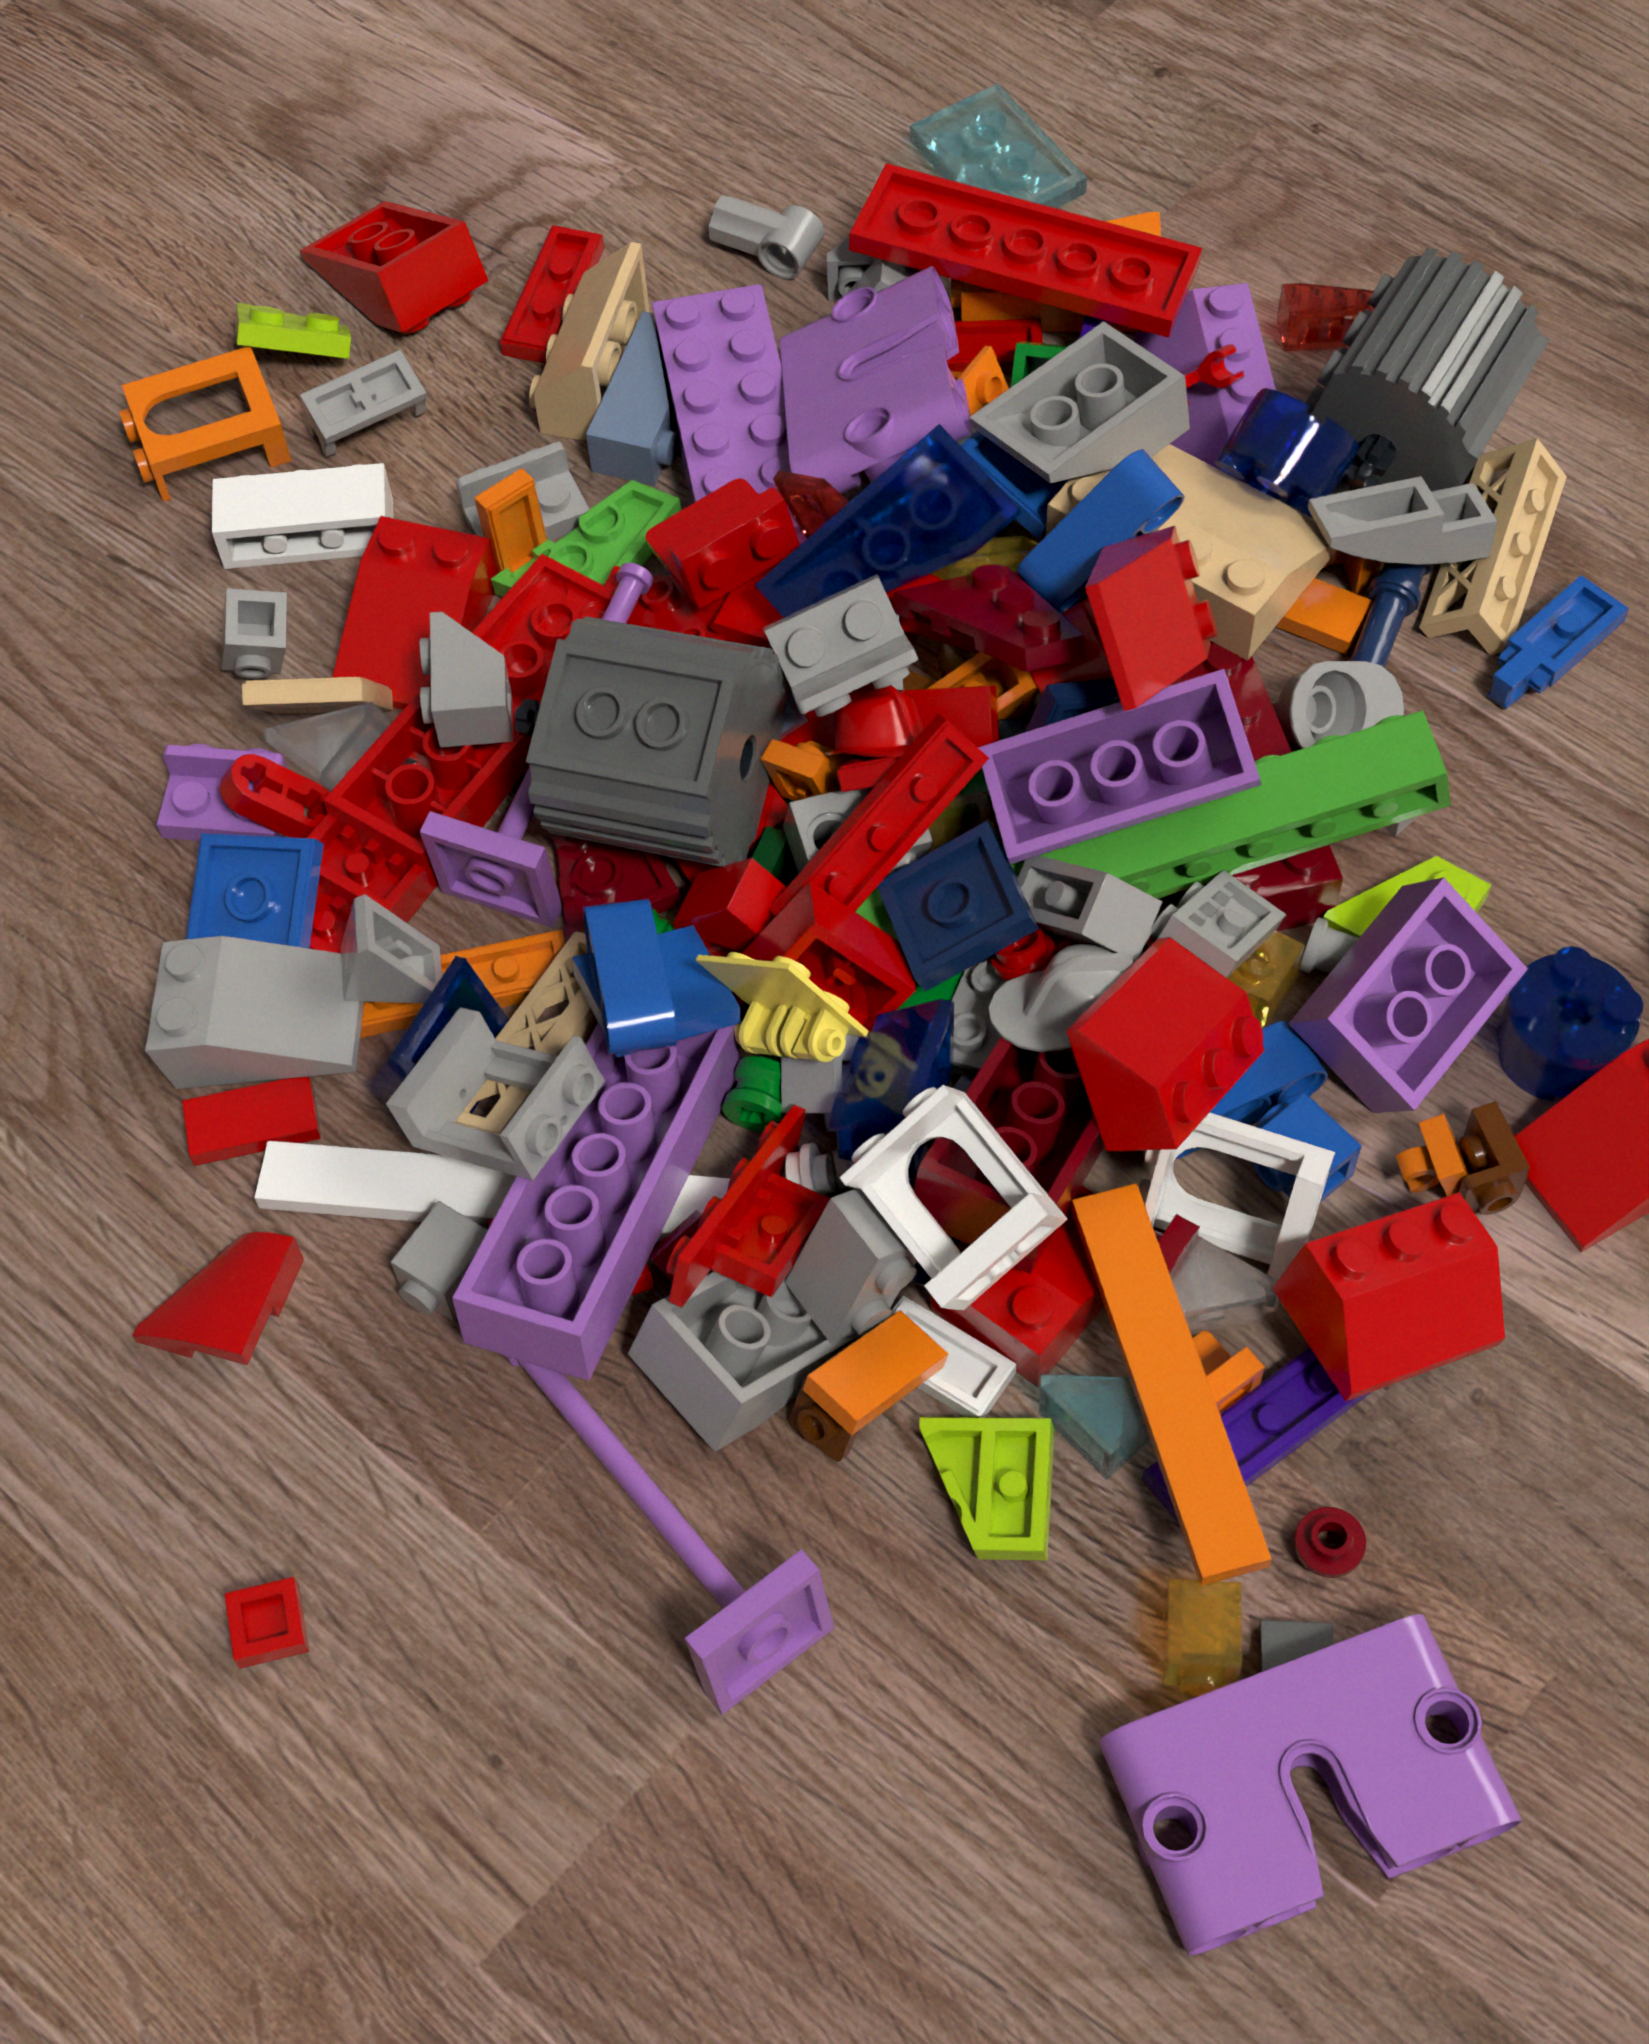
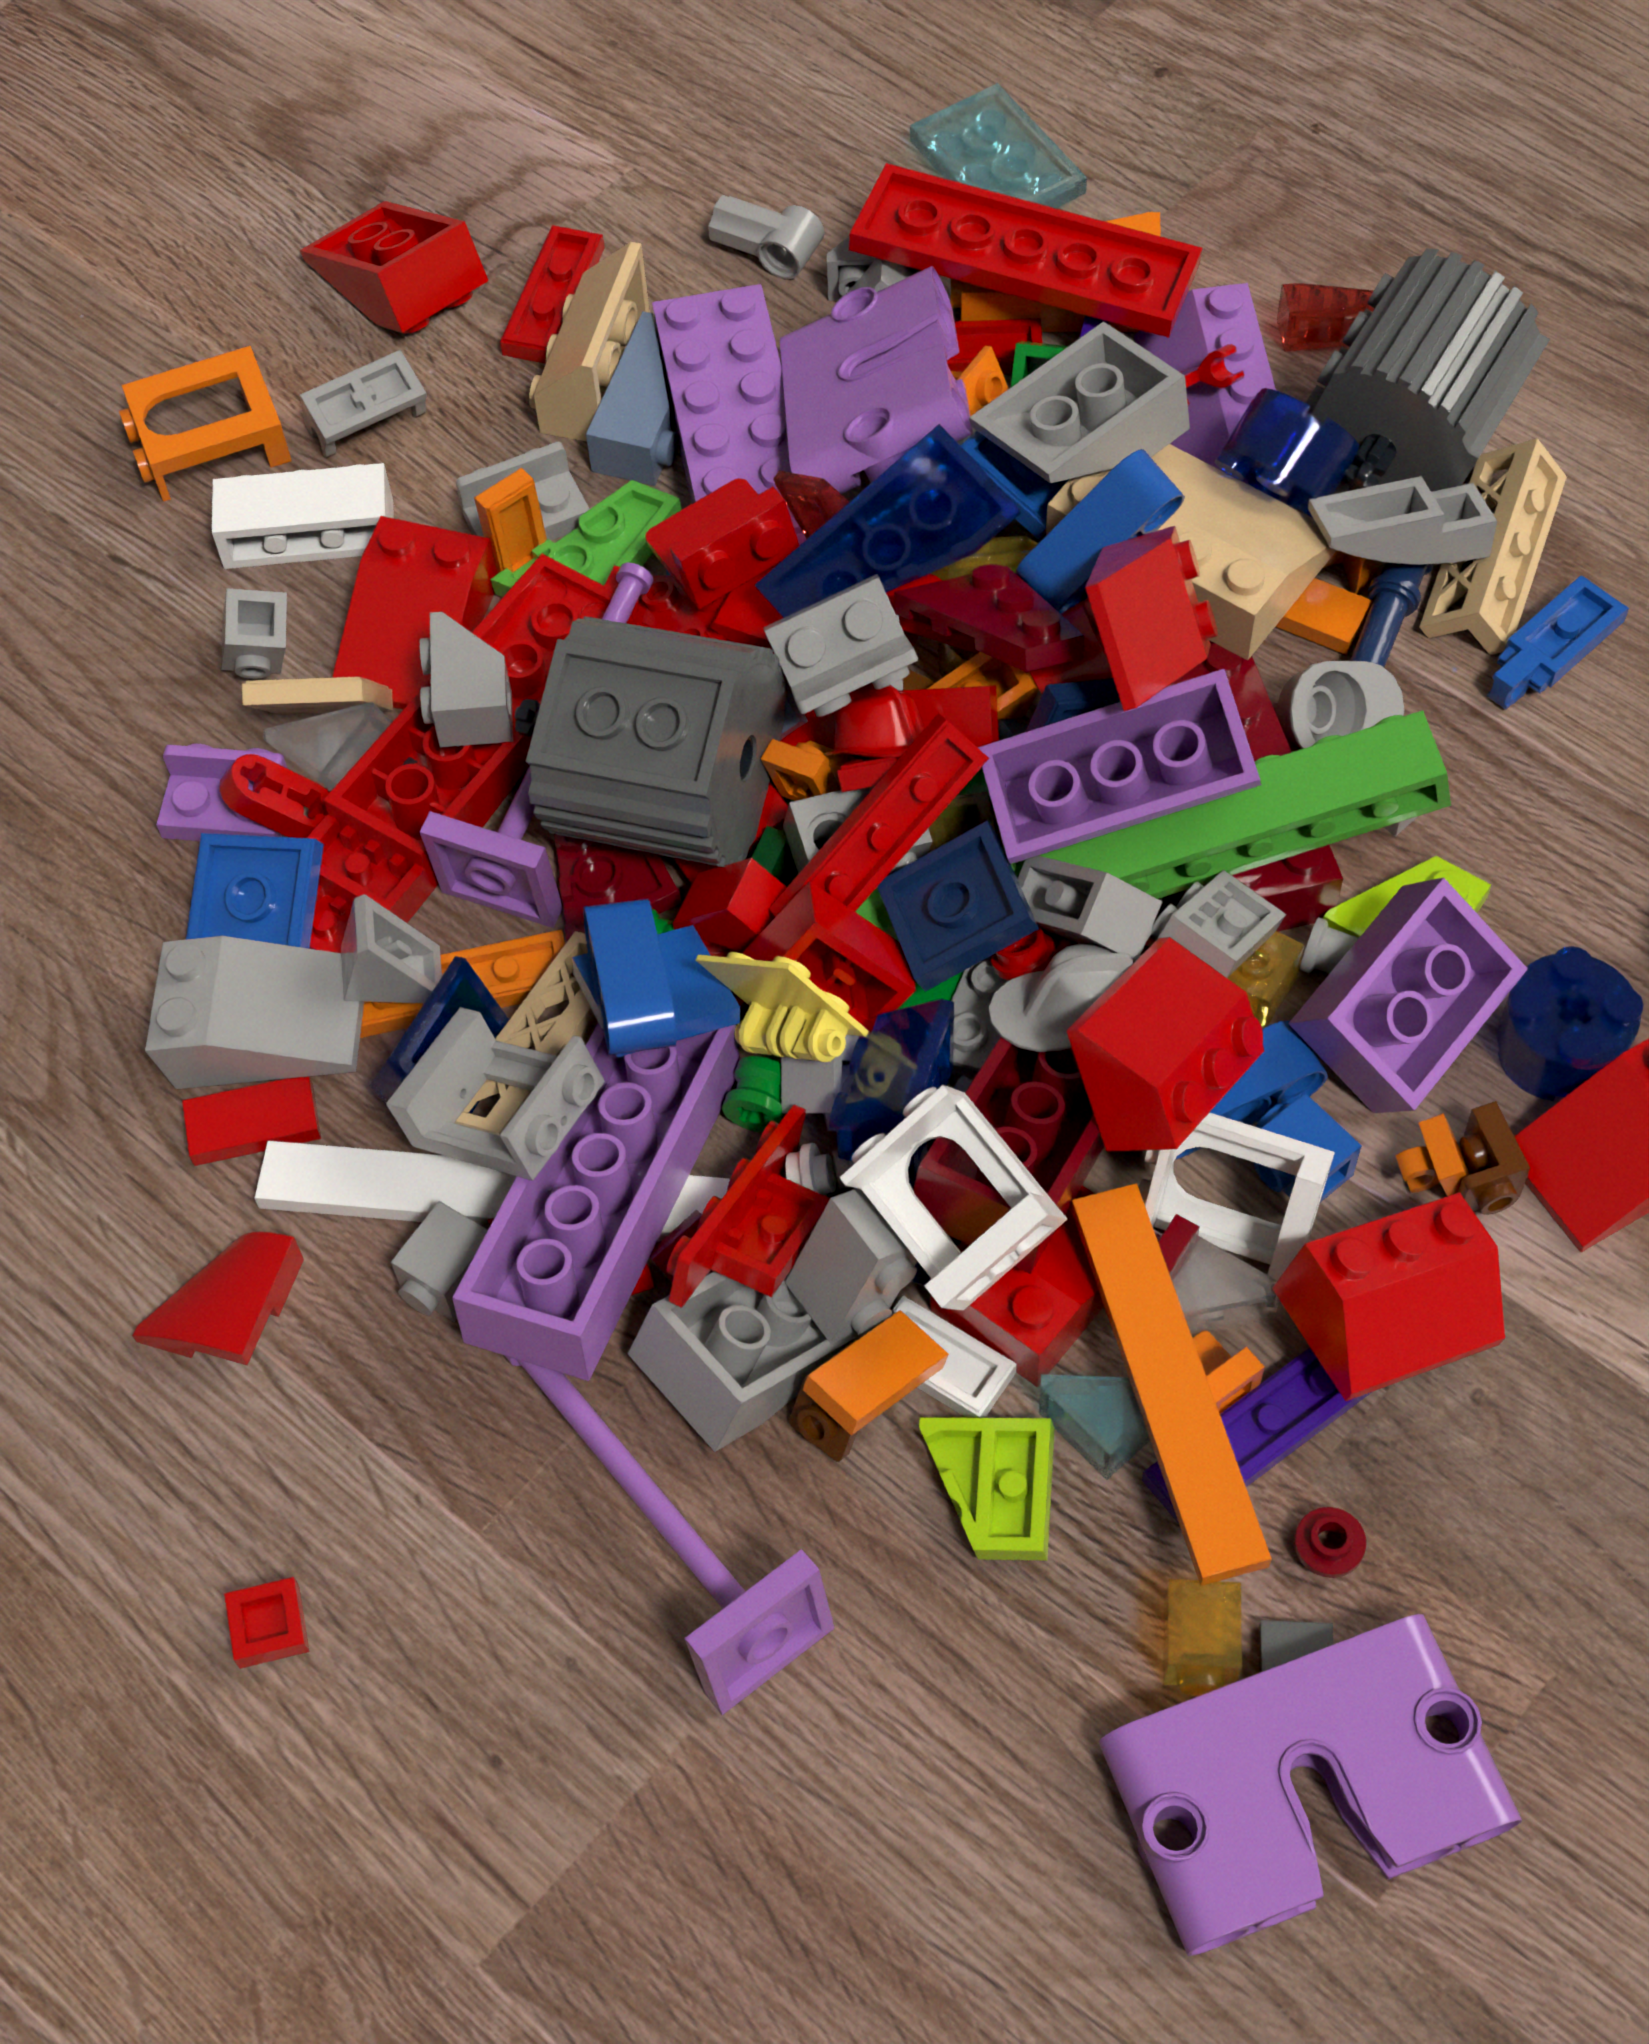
lime wing [235,303,351,359] -> none

